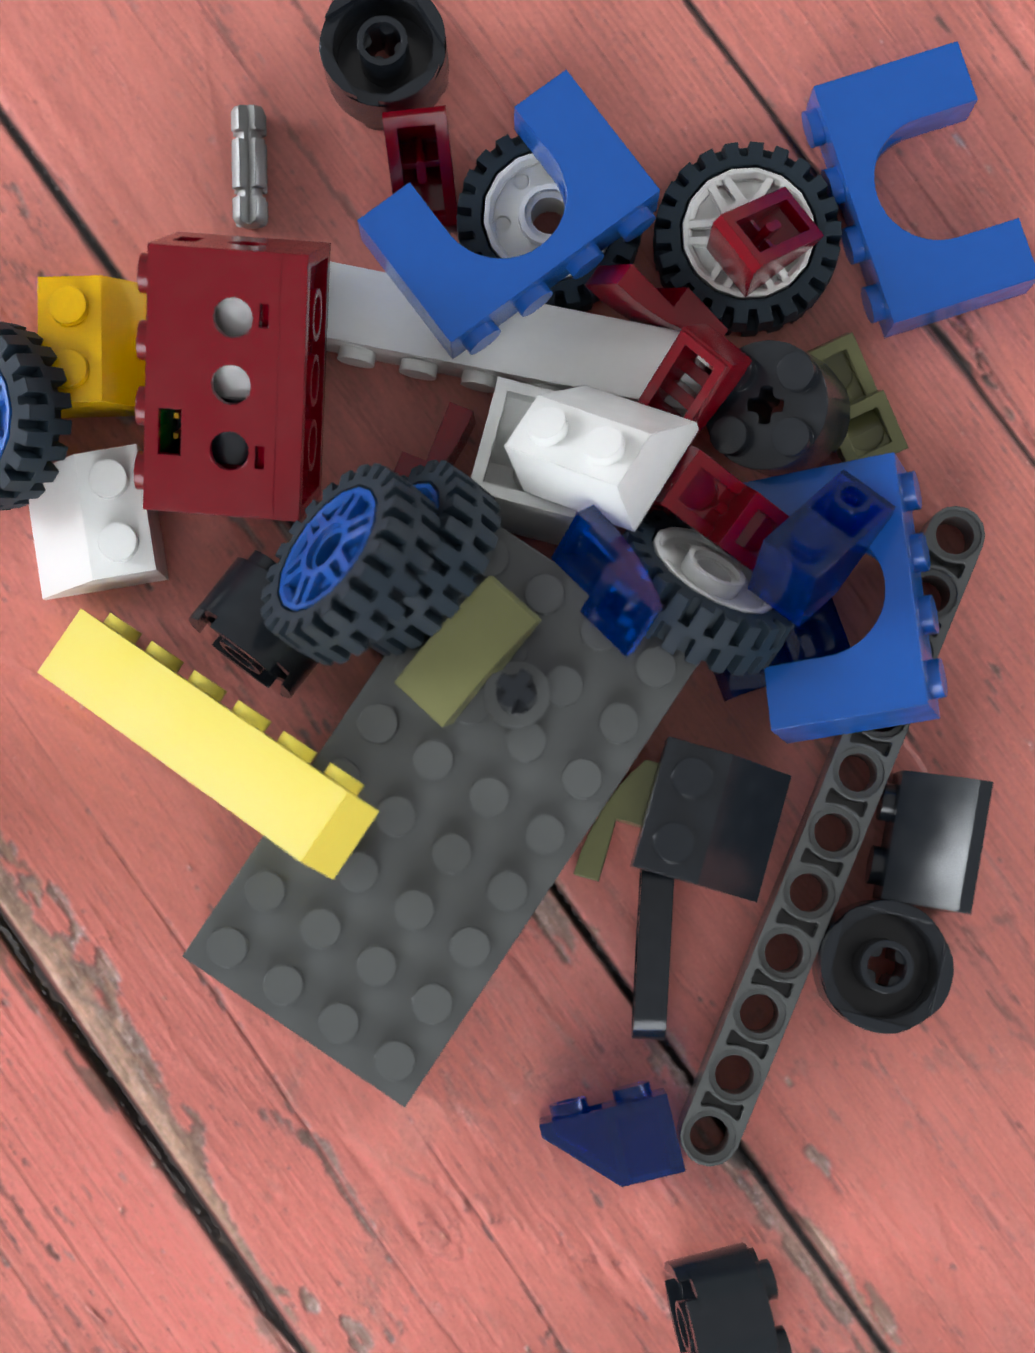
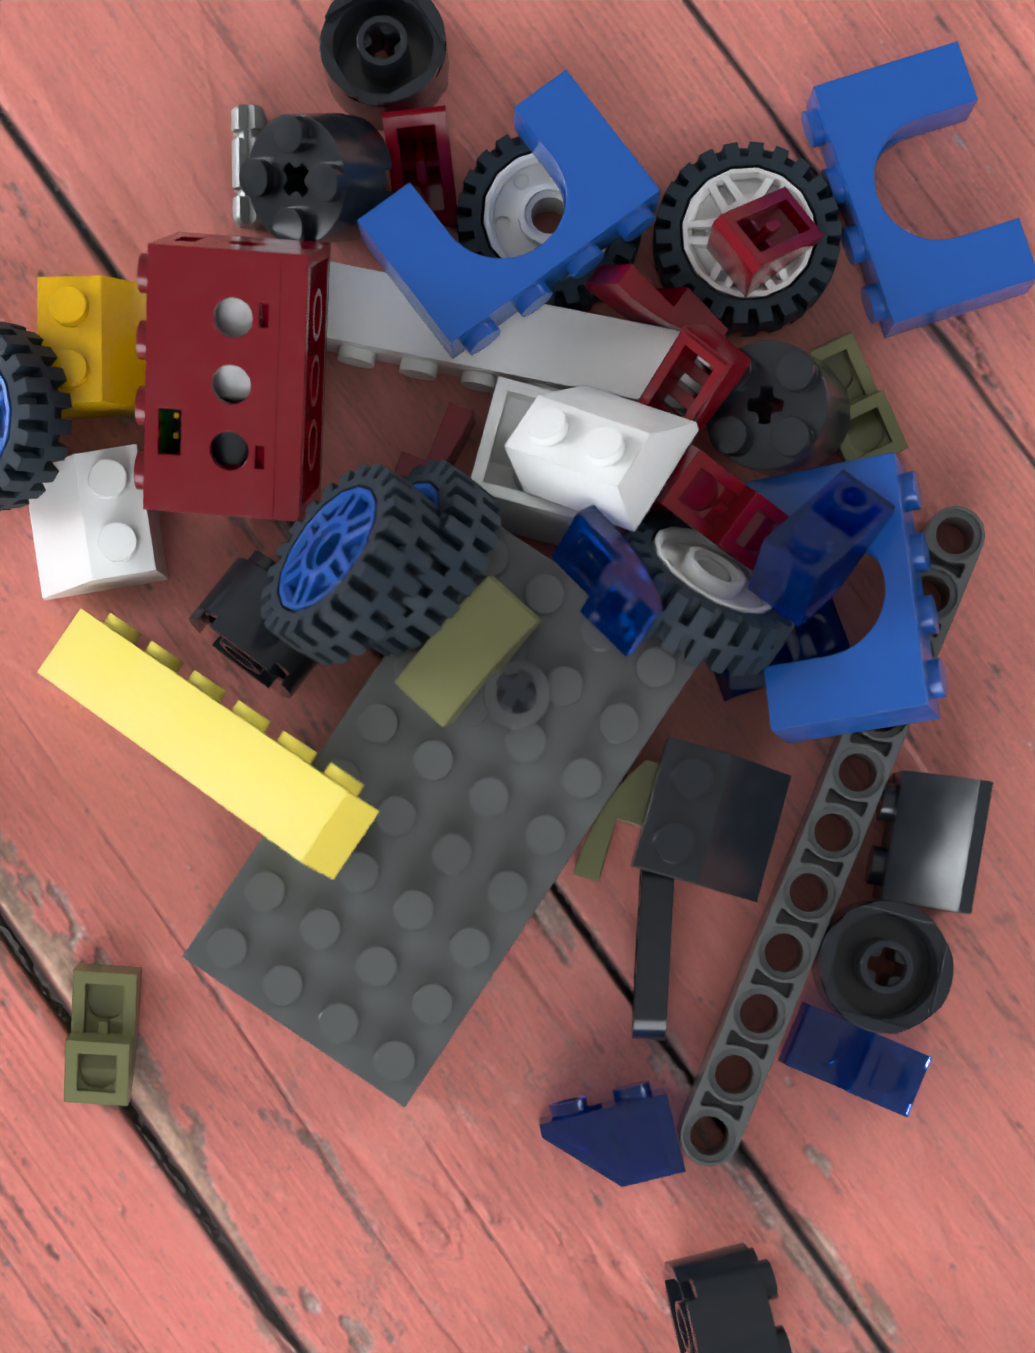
none -> olive slope [64,963,142,1106]
none -> black brick [239,113,393,243]
none -> clear blue slope [778,1001,932,1117]

